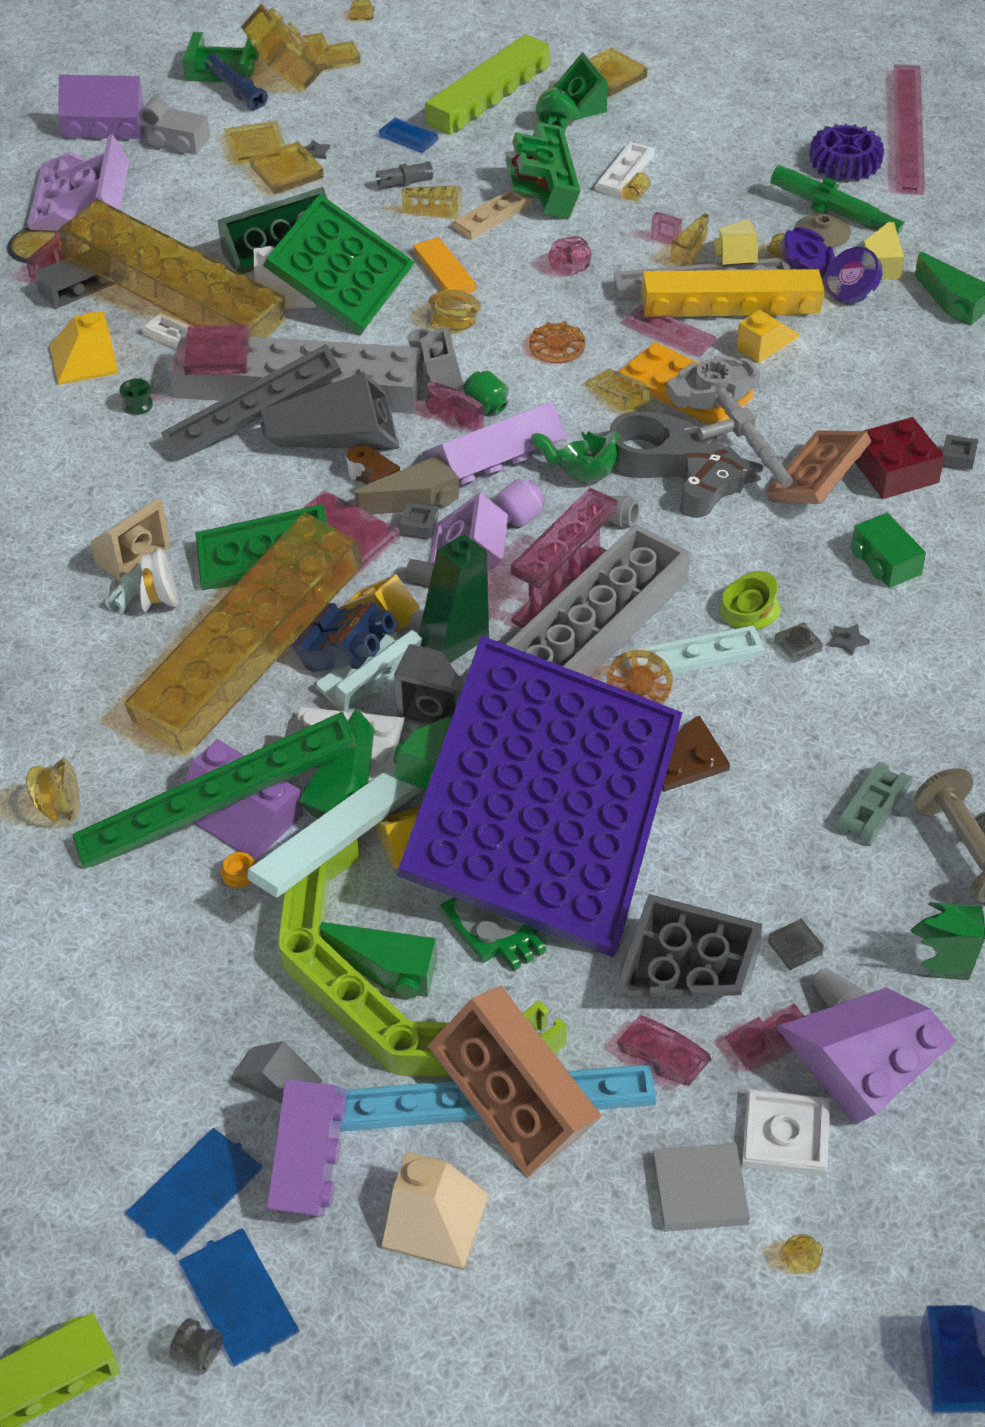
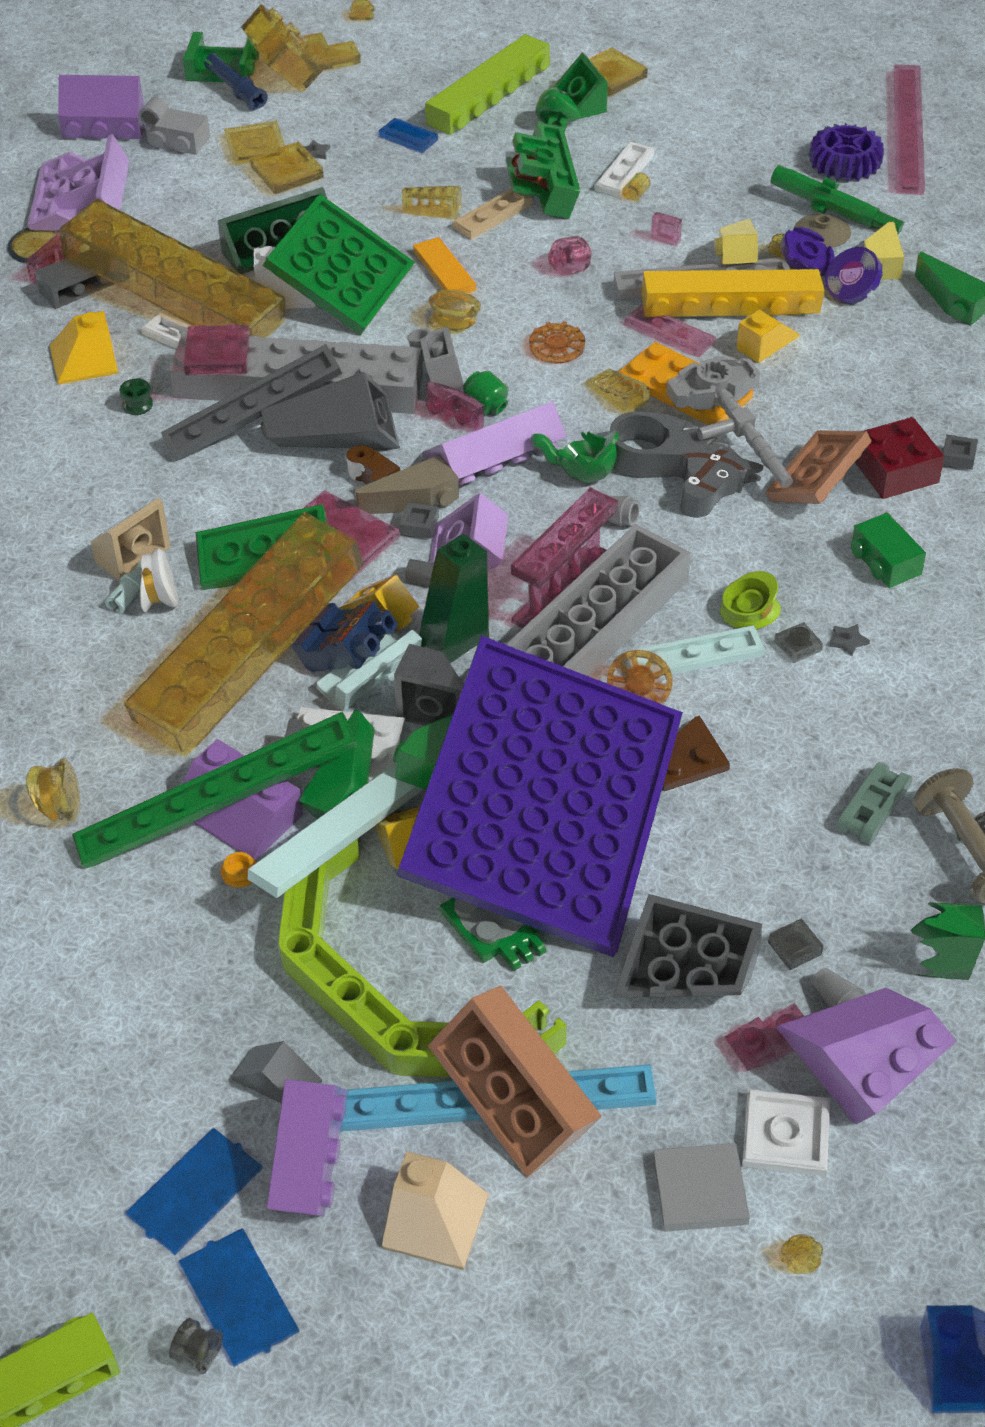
green slope [320,922,437,998] -> none
dark grey pin [375,161,433,188] -> none
lavender head [496,479,545,527] -> none
clear pink slope [617,1015,711,1087] -> none
clear yellow slope [670,213,709,266] -> none

